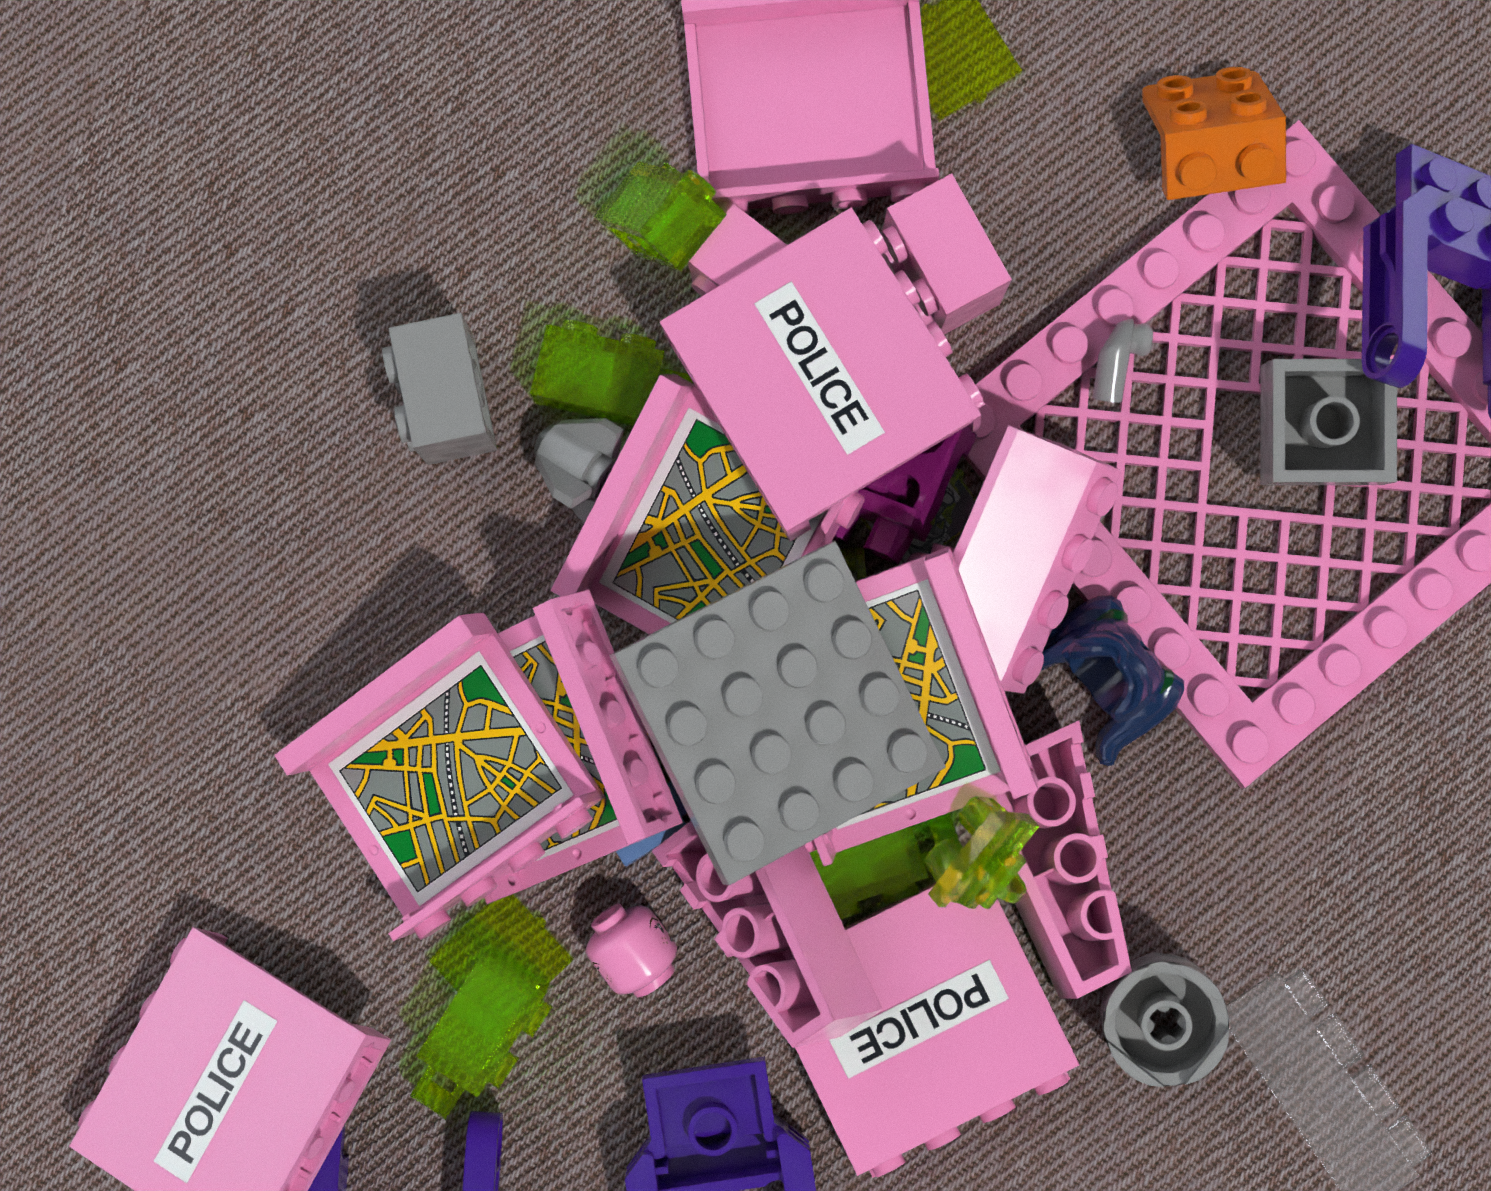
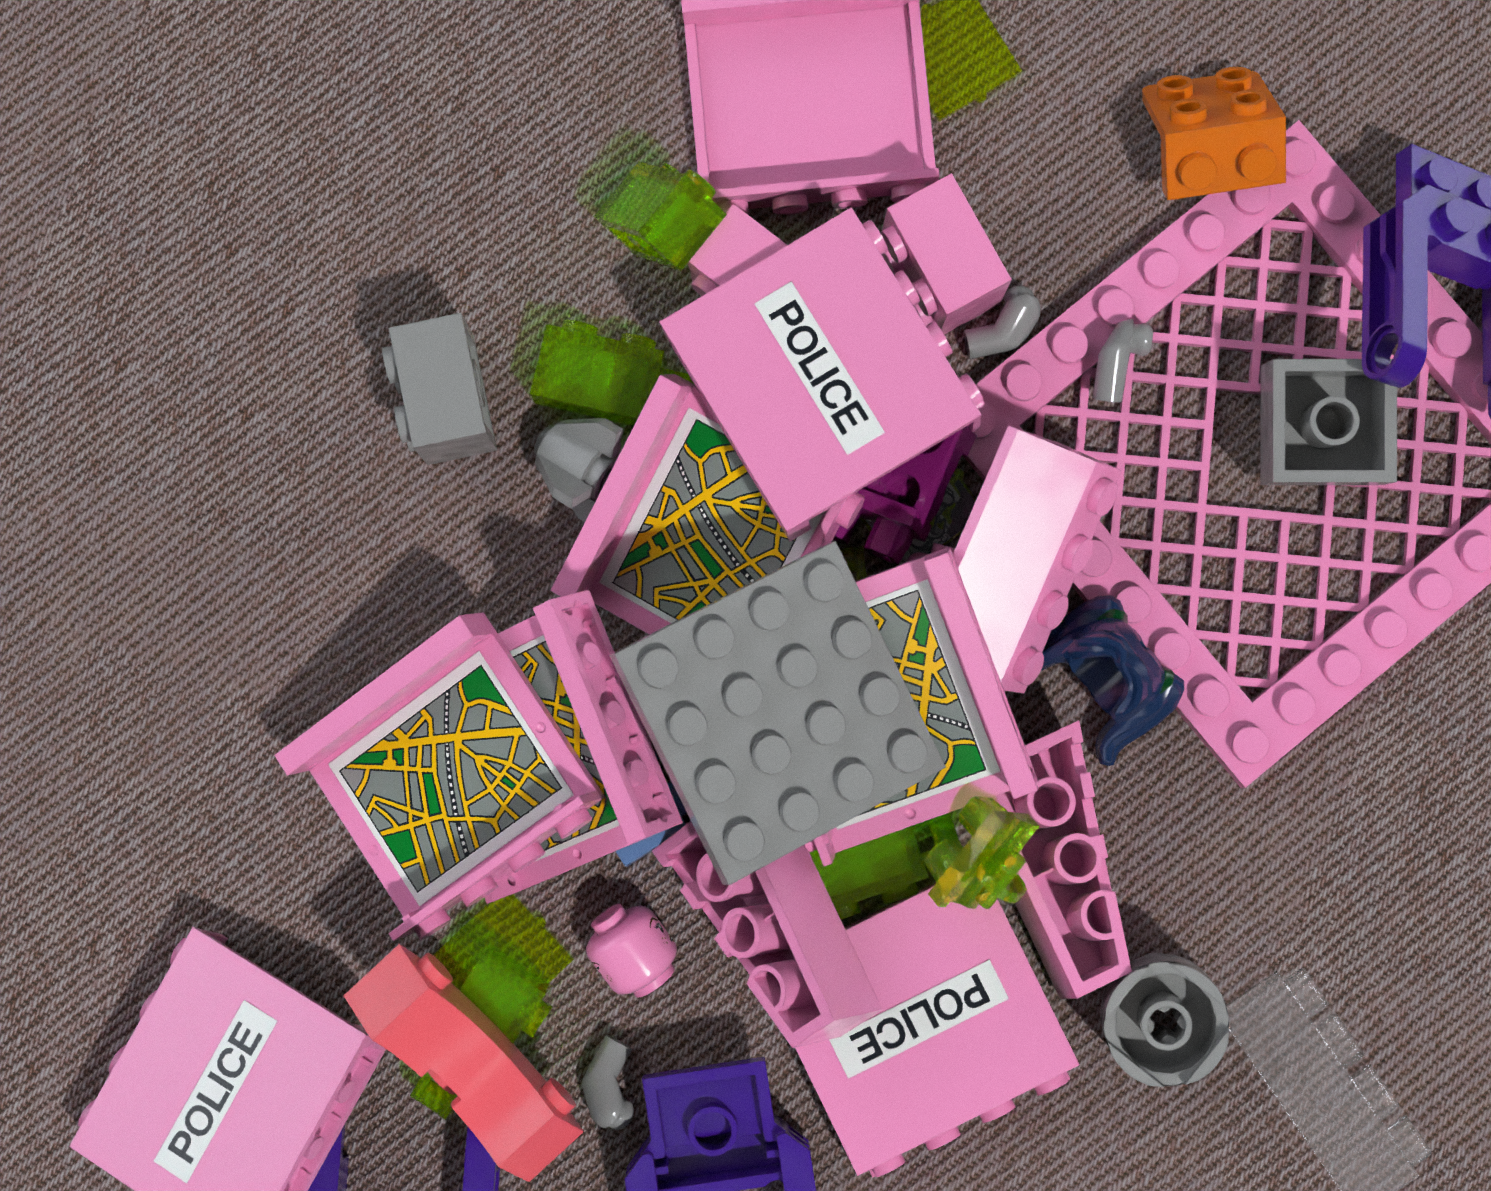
none -> coral brick [343,944,584,1182]
none -> light grey arm [581,1034,634,1130]
none -> light grey arm [963,286,1041,359]

